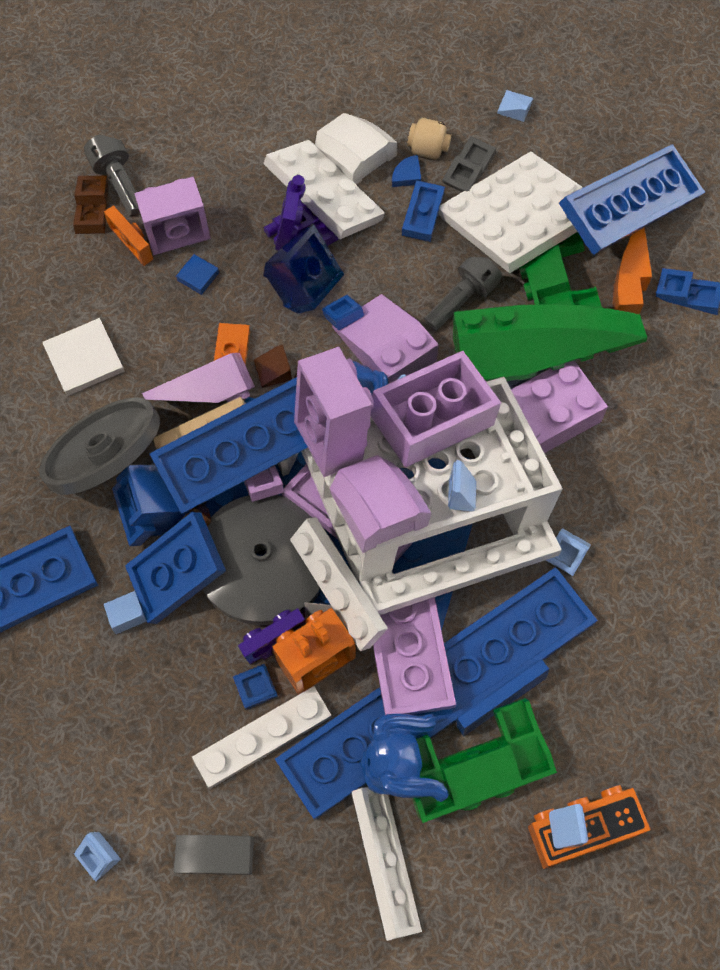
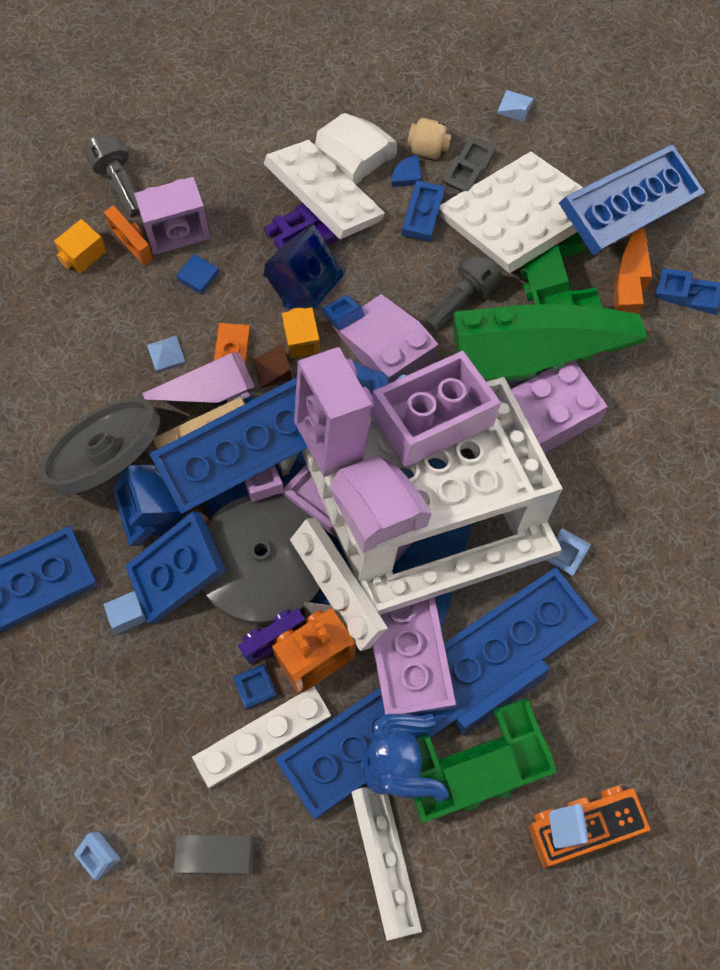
white tile [42,318,125,396] -> none
reddish brown slope [73,175,108,234] -> none
dark purple plate [275,175,306,252] -> none
light blue slope [448,460,476,511] -> none
none -> light orange brick [54,219,107,274]
none -> light blue slope [147,336,186,372]
none -> light orange brick [282,307,320,359]

